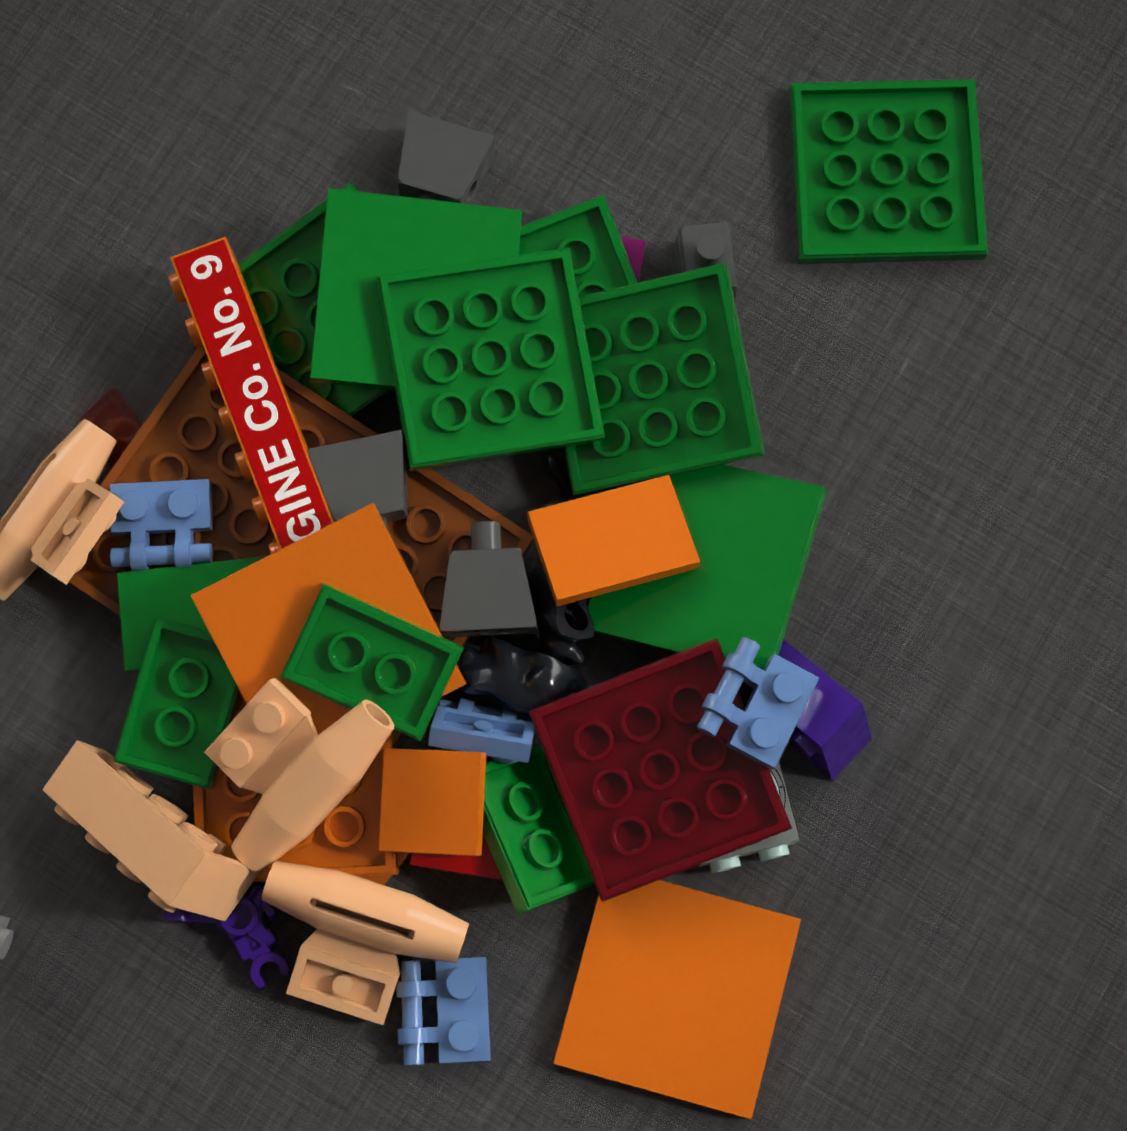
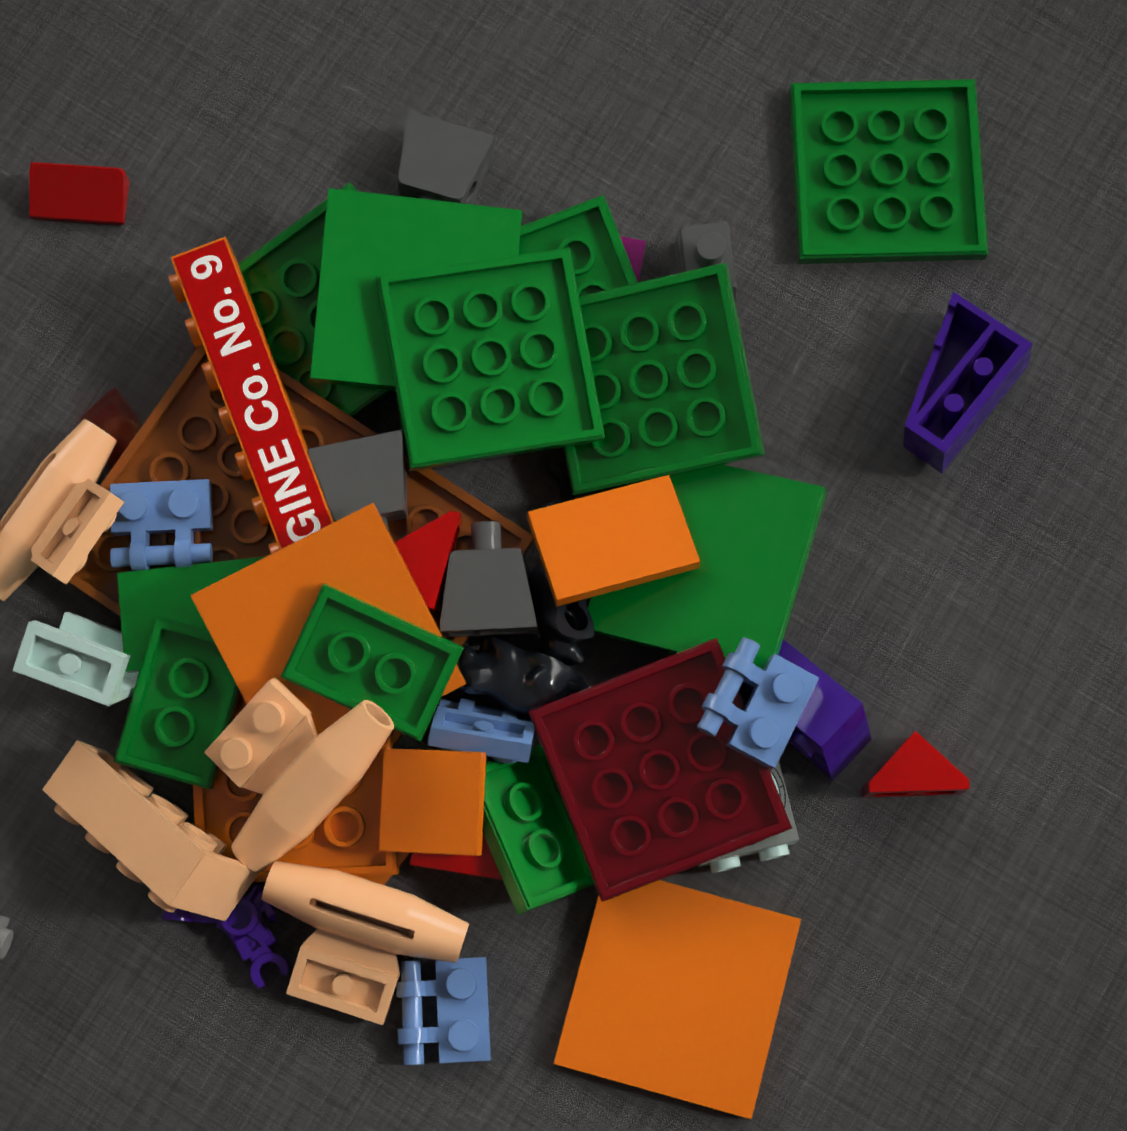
none -> light aqua panel [12,611,139,706]
none -> red slope [29,162,130,225]
none -> red slope [395,511,463,616]
none -> red slope [862,731,970,798]
none -> dark purple wedge [903,291,1032,474]

